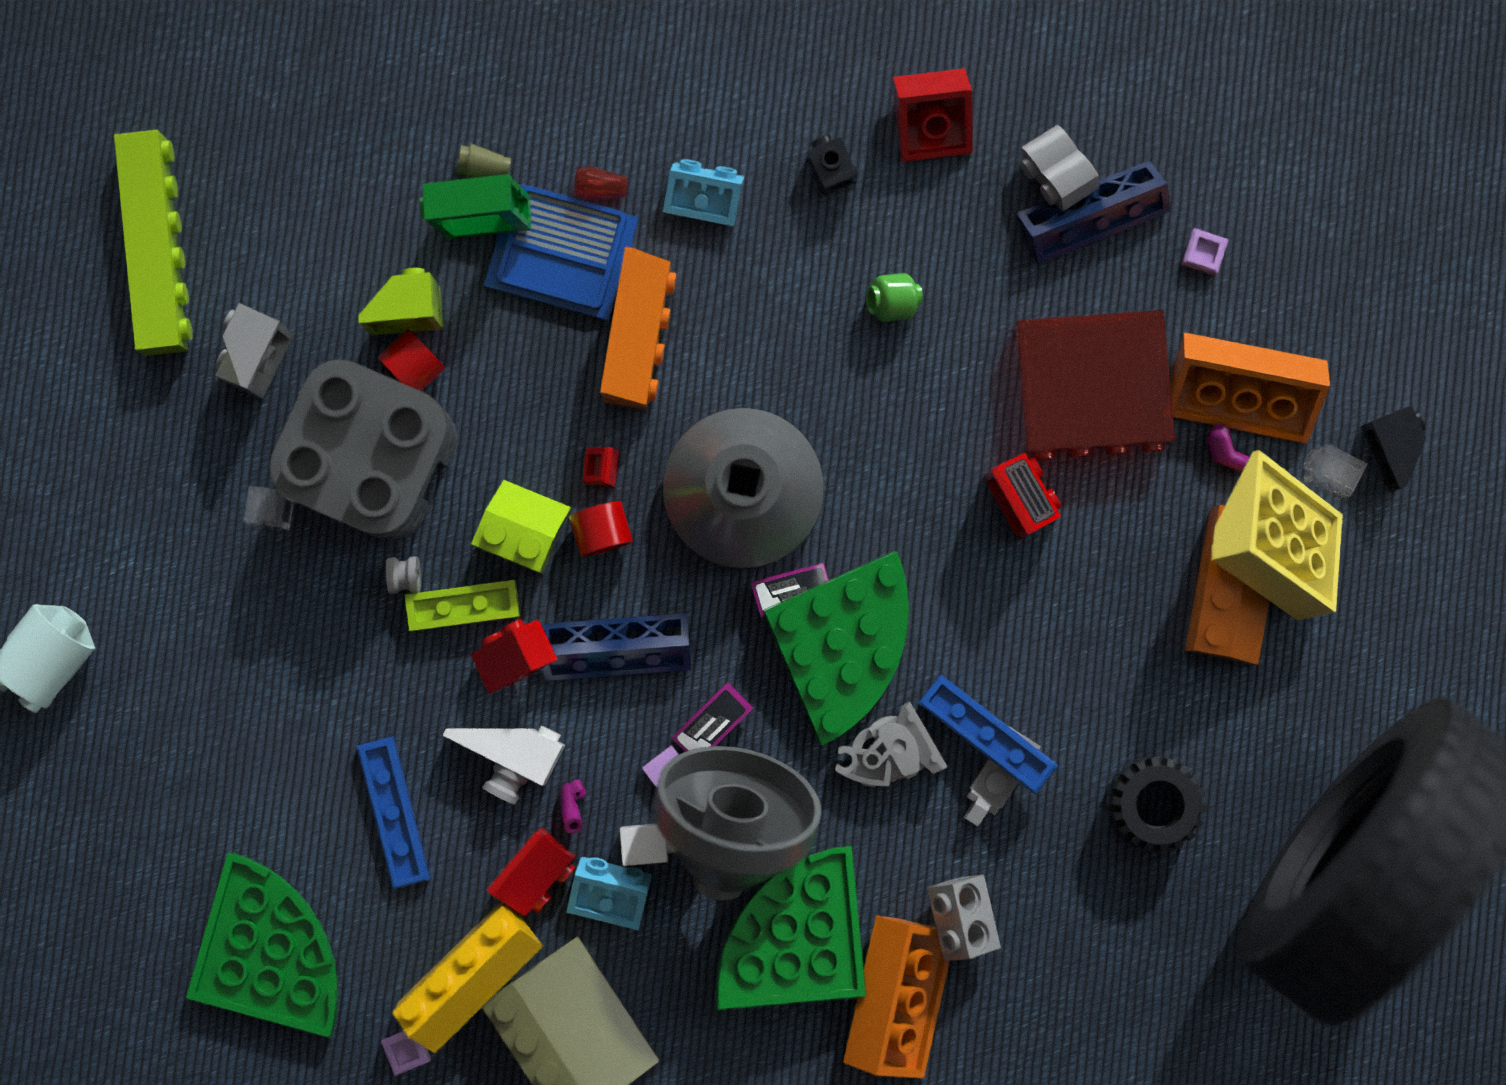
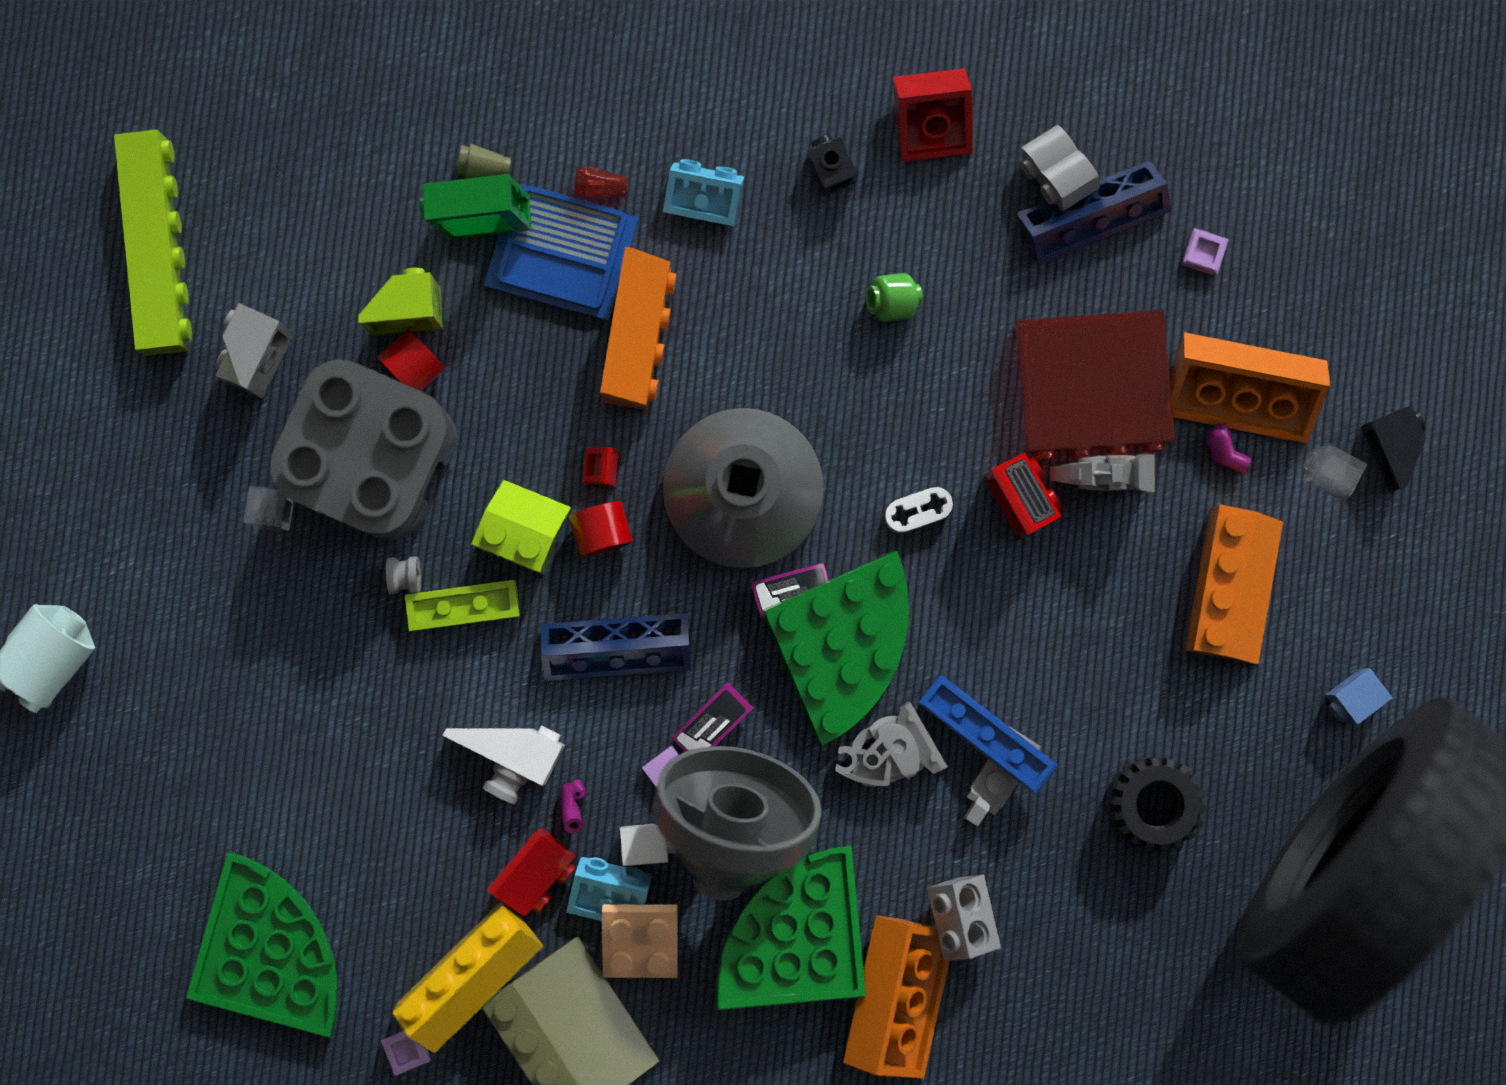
blue tile [356,736,431,890] -> none
red brick [470,619,558,694] -> none
light yellow slope [1211,450,1343,620] -> none
none -> light nougat plate [602,904,678,978]
none -> white beam [884,487,953,533]
none -> light grey piece [1050,454,1155,492]
none -> medium blue brick [1325,668,1392,725]

